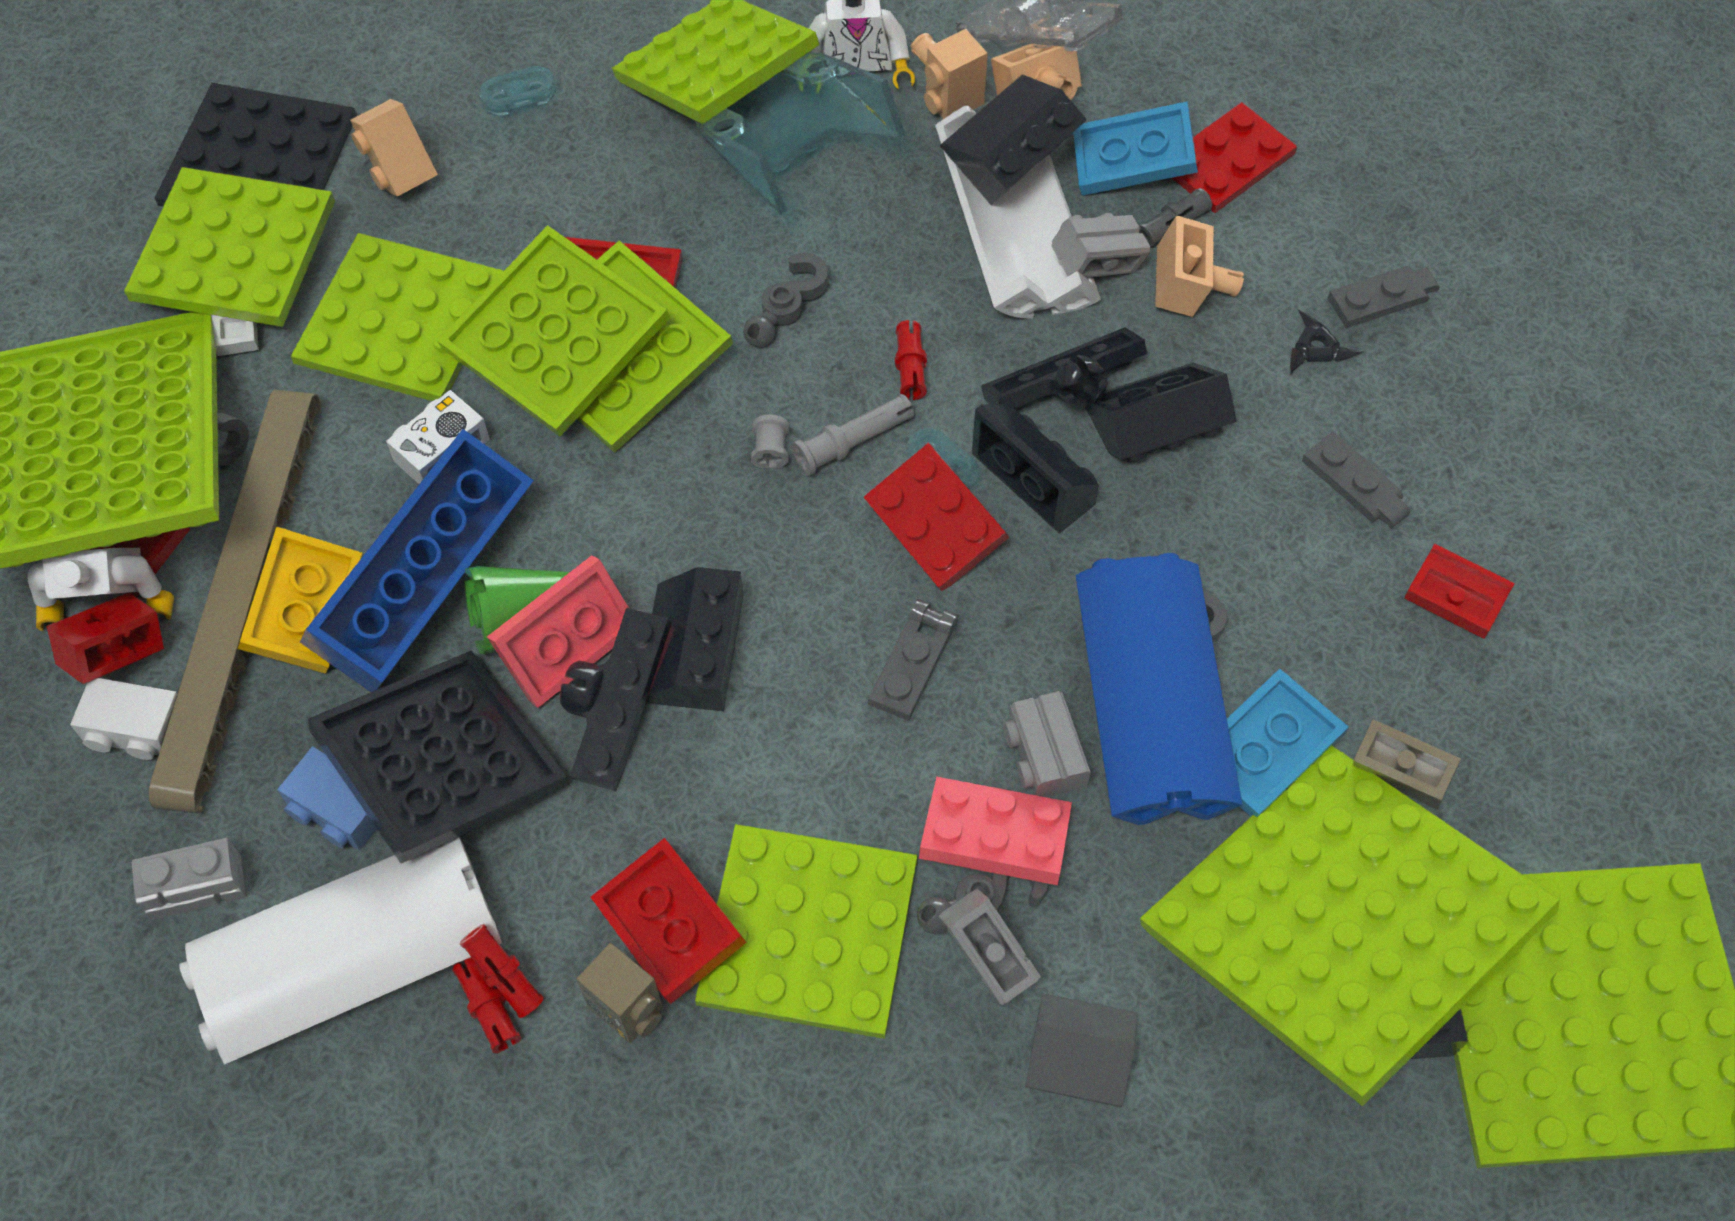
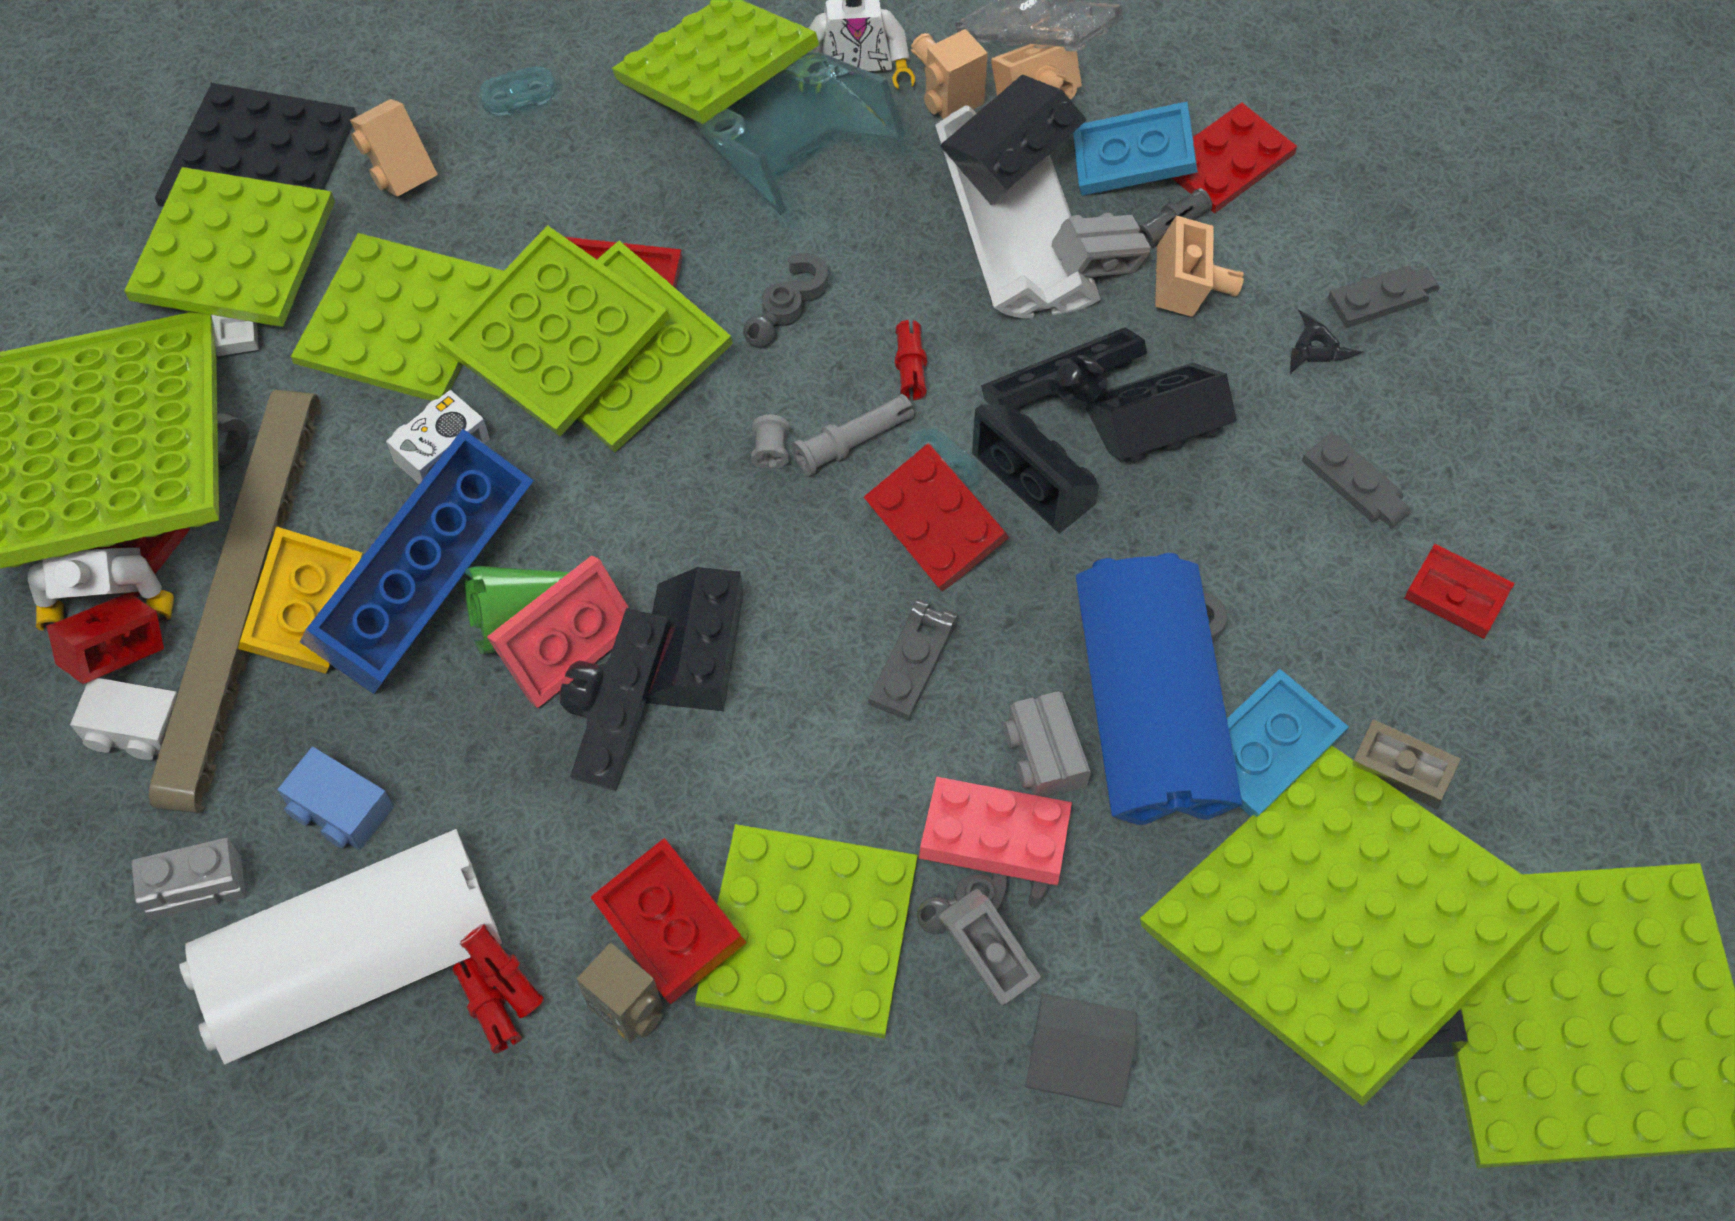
black plate [309,650,566,864] -> none

